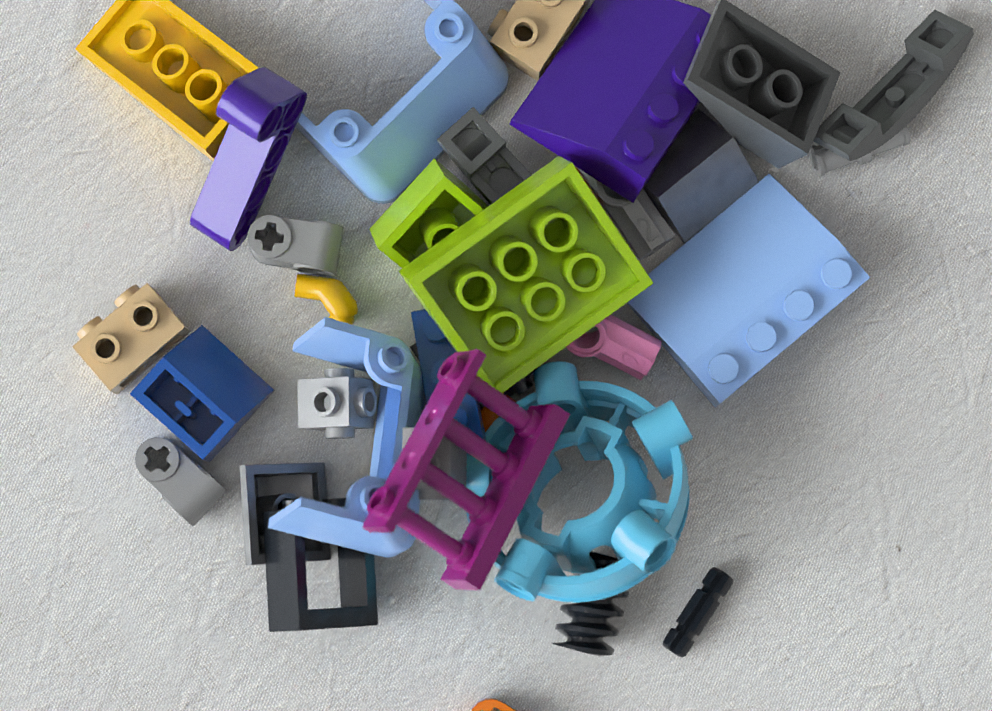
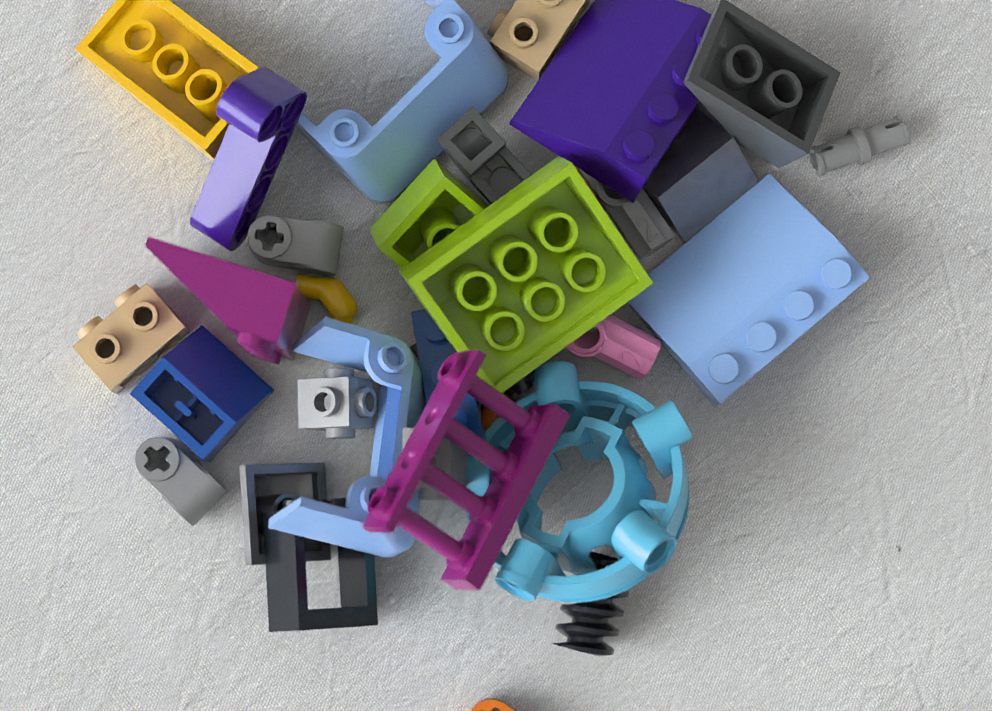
black axle [663,567,733,657] -> none
dark grey slope [814,10,974,161] -> none
none -> magenta slope [145,236,311,365]

